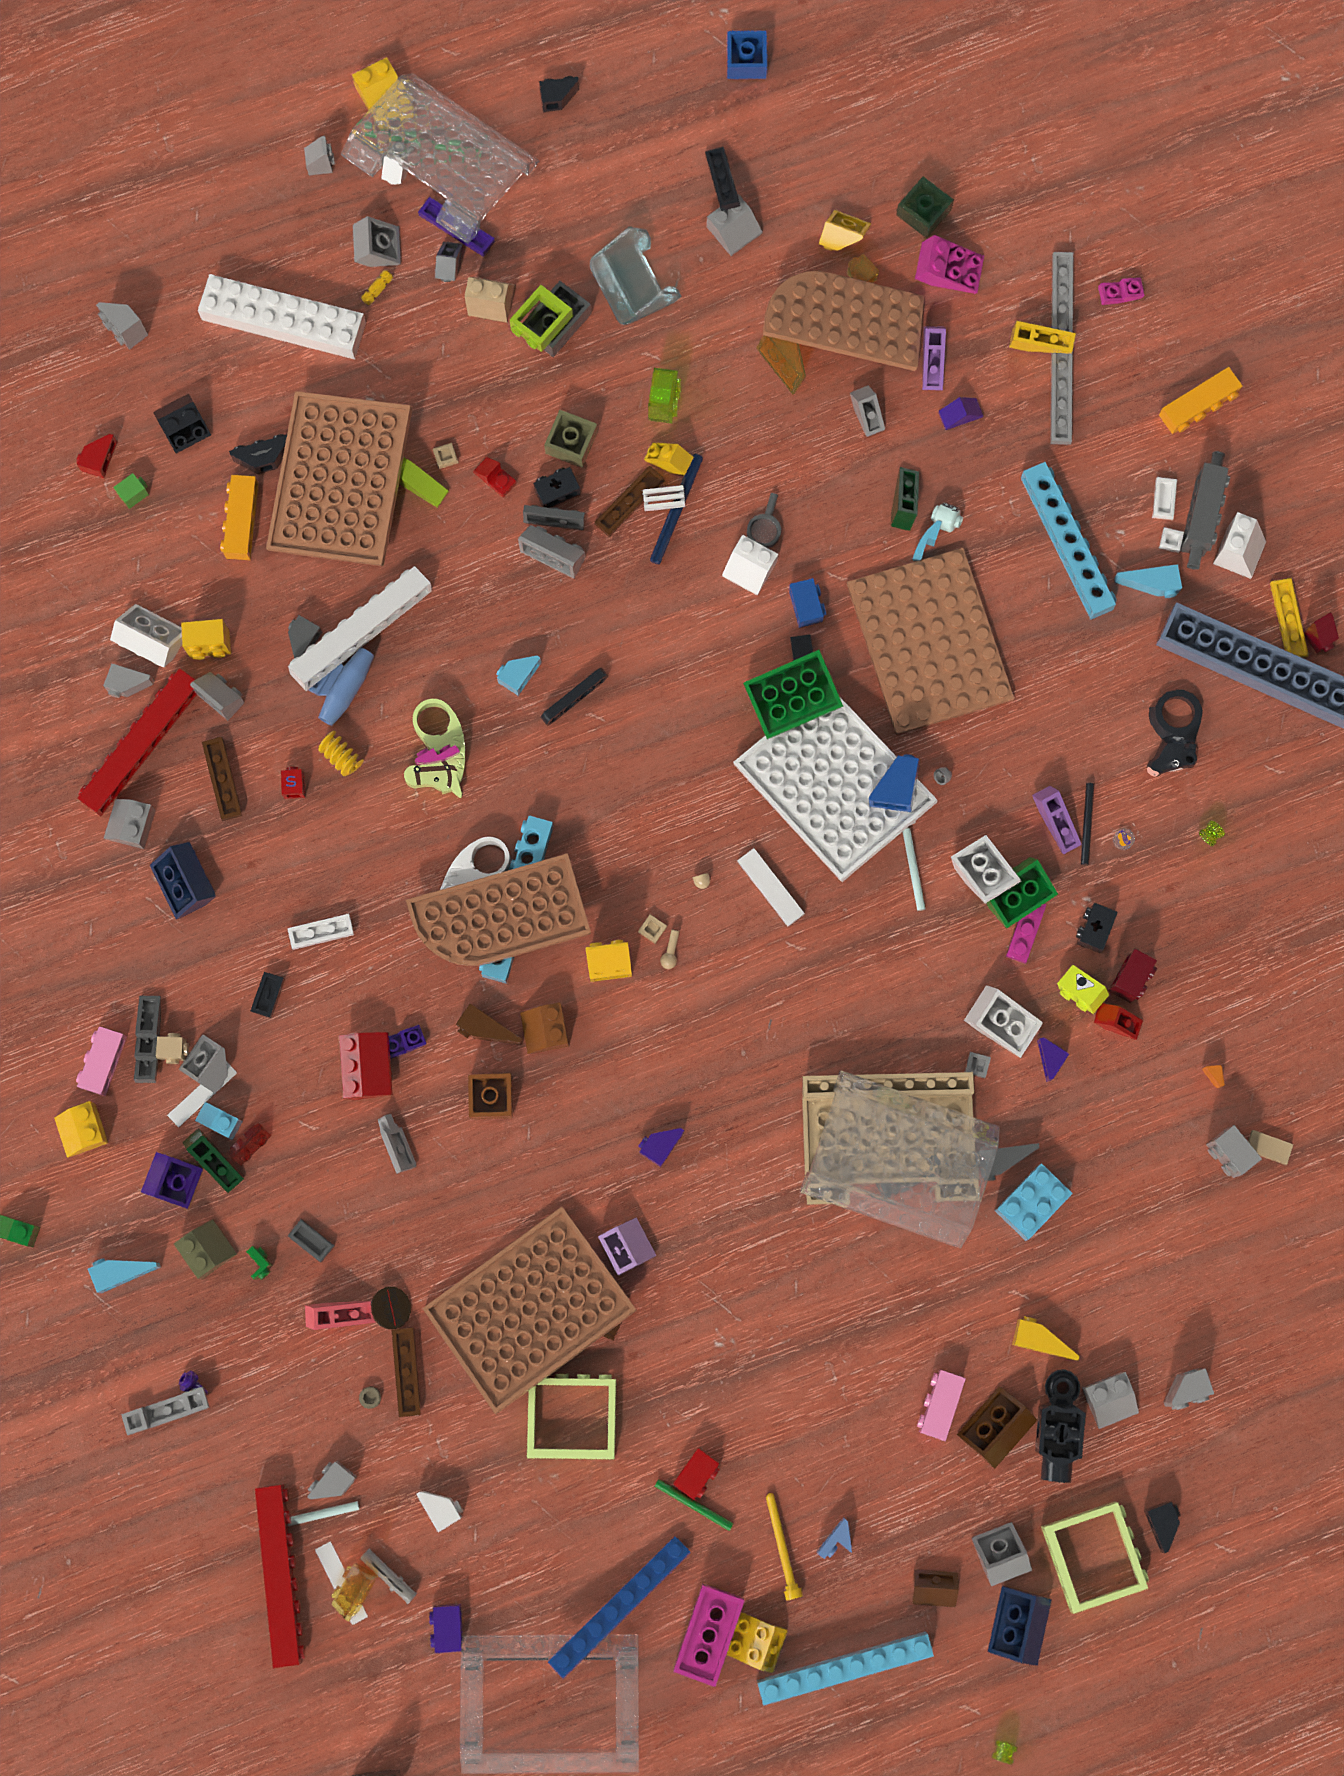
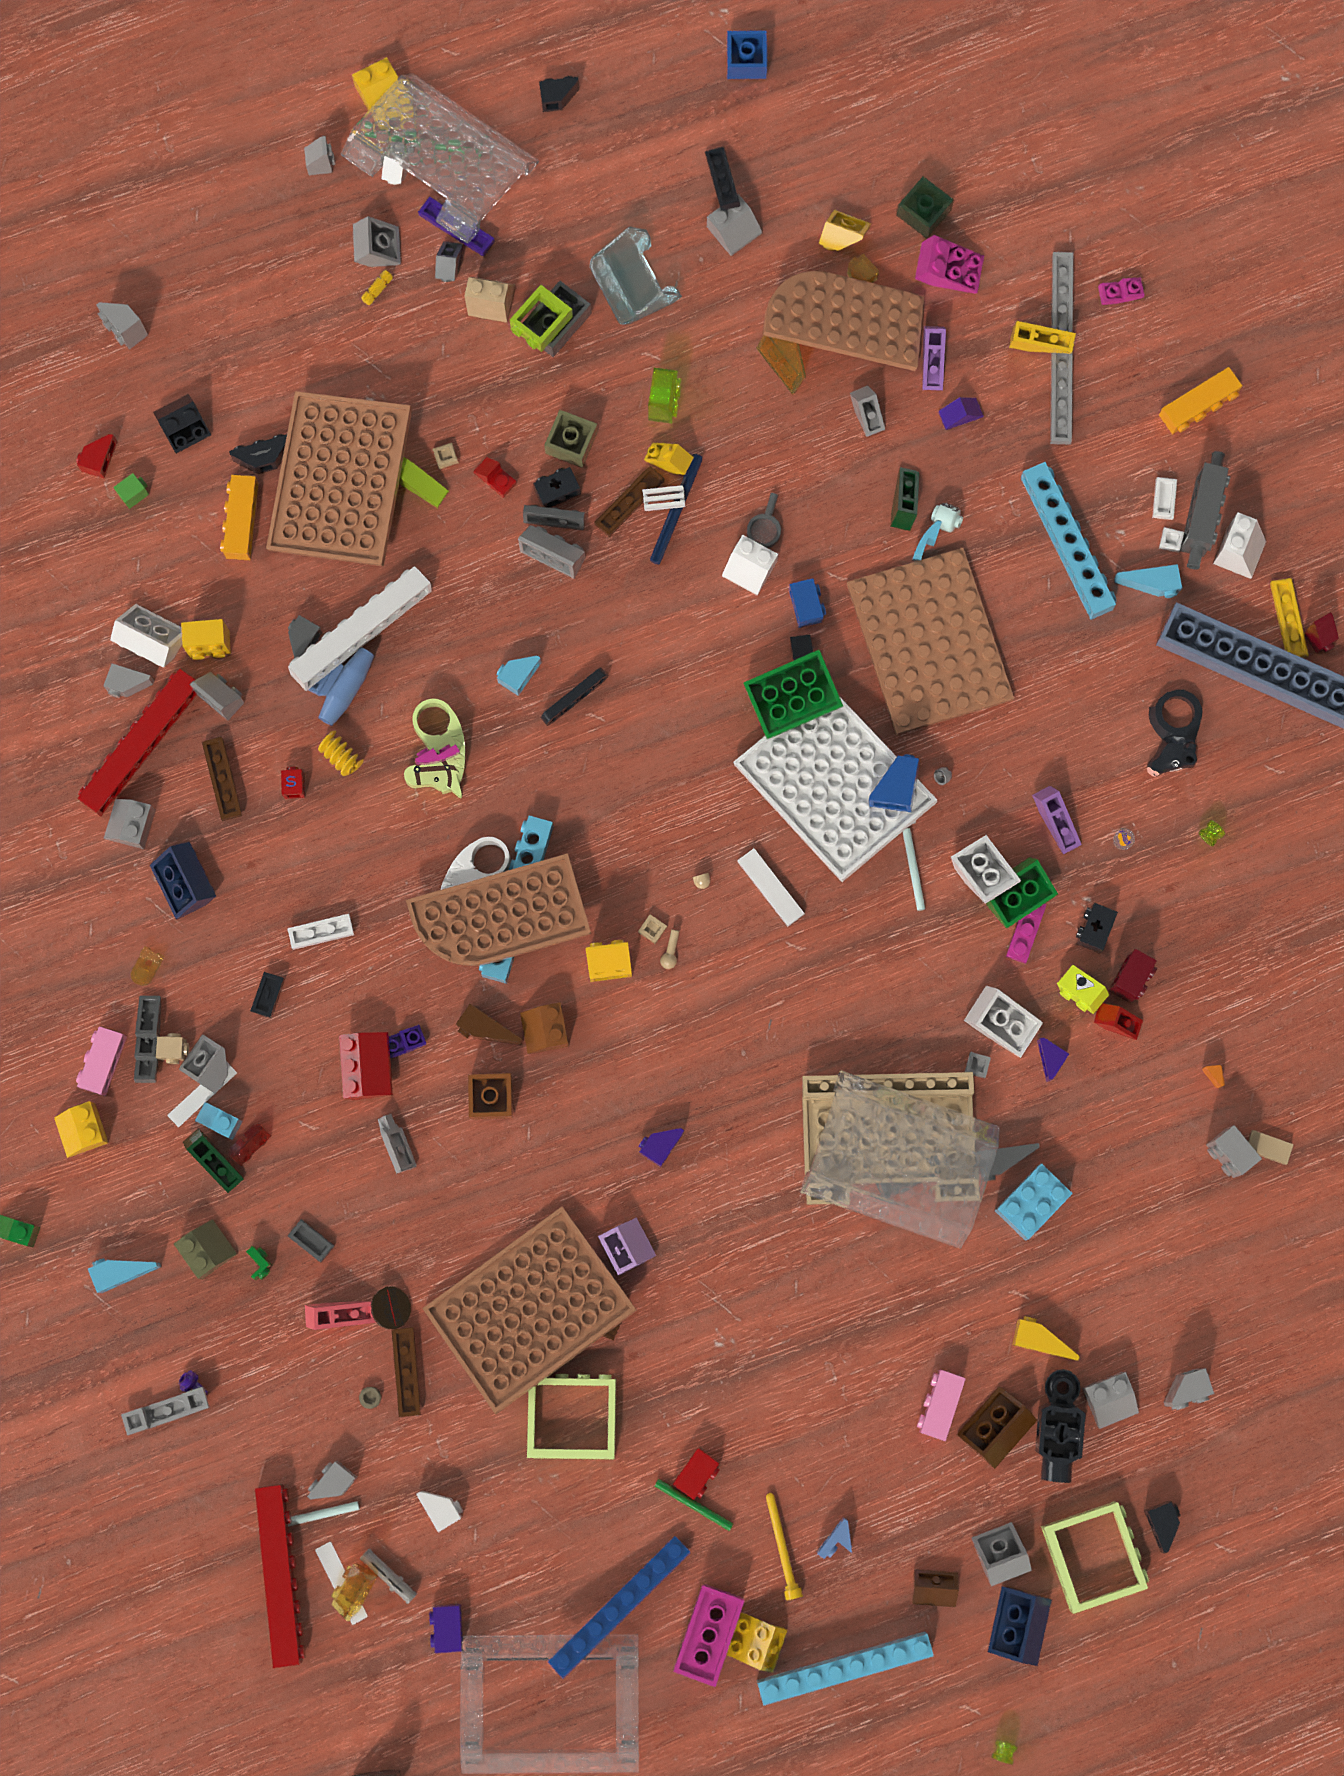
dark purple slope [141,1152,203,1209] -> none
white brick [198,274,366,359] -> none
black bar [1081,783,1094,865] -> none
none -> clear yellow plate [131,946,164,986]

